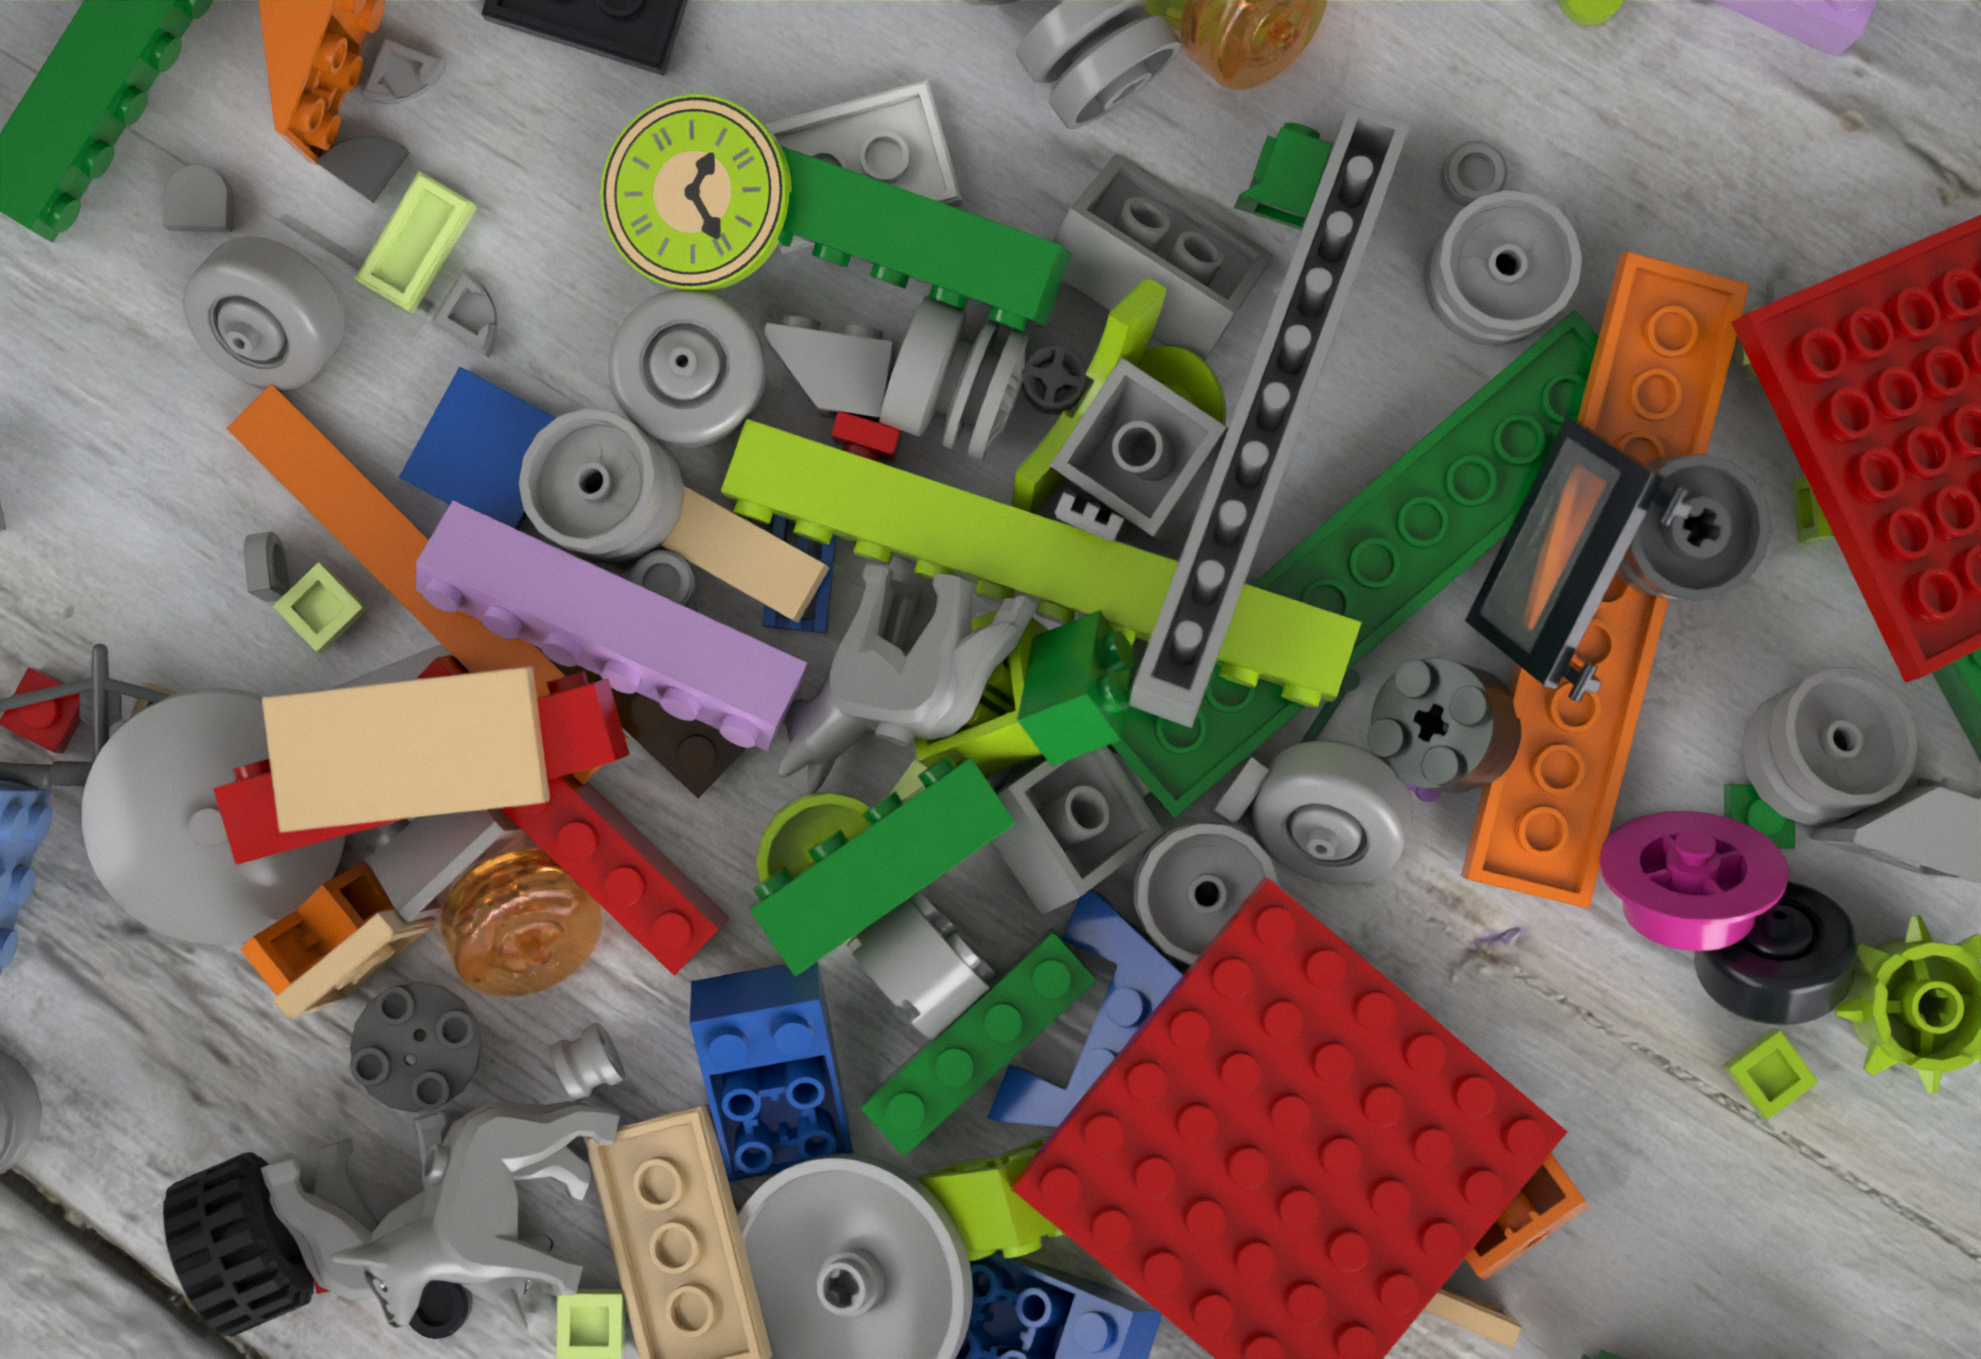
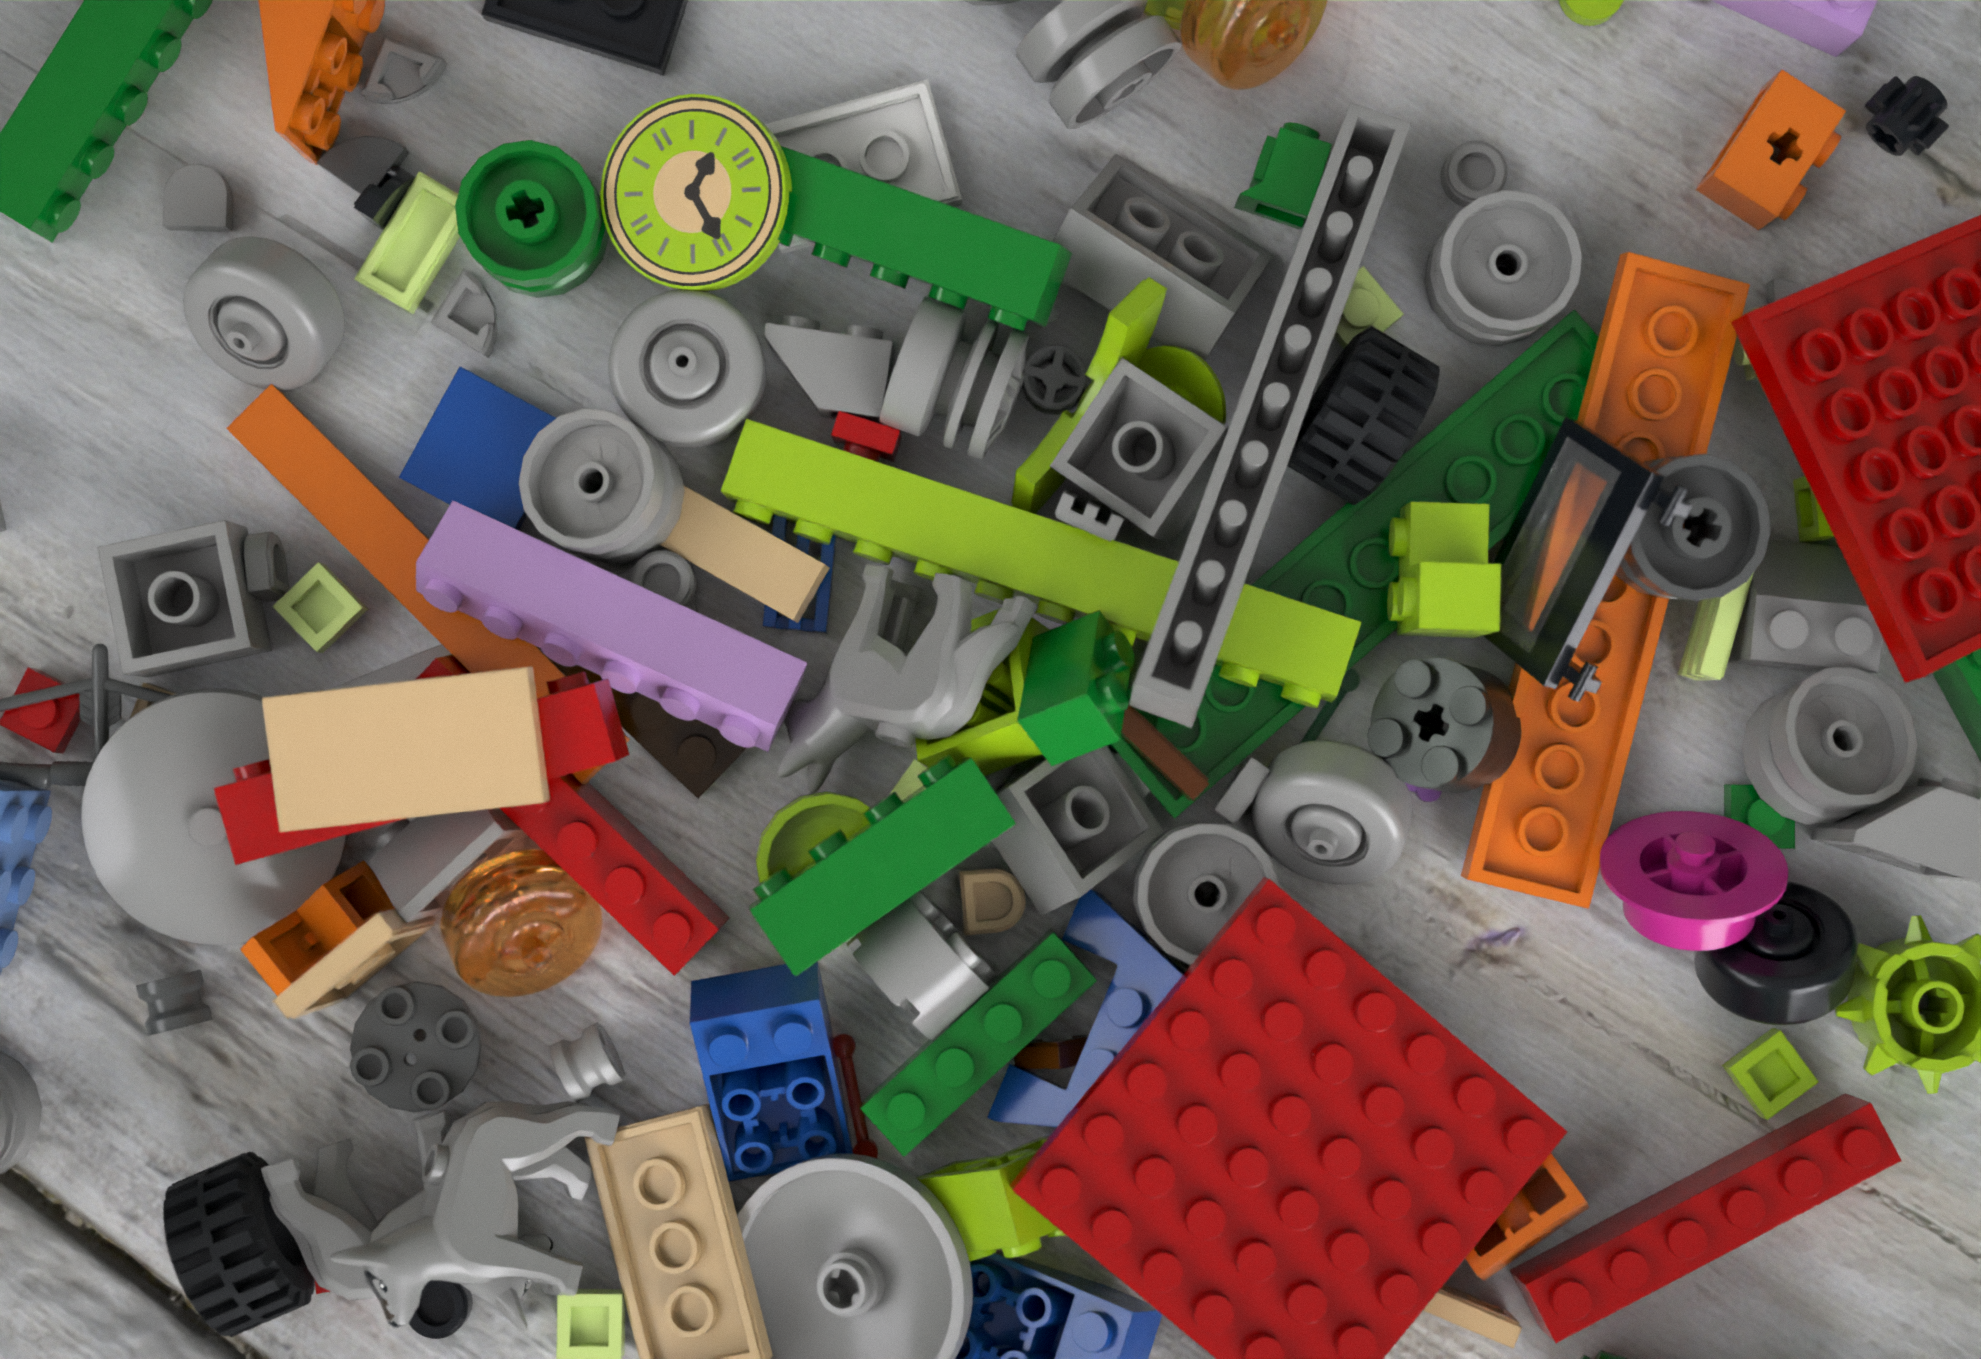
none -> light grey brick [97,520,272,677]
none -> dark grey wheel [136,970,213,1036]
none -> black tile [354,167,415,230]
none -> green wheel [455,140,609,298]
none -> clear red hinge [833,1034,878,1159]
none -> tan tile [959,868,1026,935]
none -> reddish brown tile [1014,1035,1089,1069]
none -> reddish brown tile [1121,705,1209,801]
none -> black tyre [1287,326,1440,505]
none -> yellowish green plate [1334,266,1404,349]
none -> lime brick [1387,502,1501,638]
none -> red brick [1509,1093,1902,1343]
none -> yellowish green tile [1677,573,1754,681]
none -> orange brick [1696,69,1846,231]
none -> light grey slope [1728,539,1883,674]
none -> black gear [1865,76,1949,156]

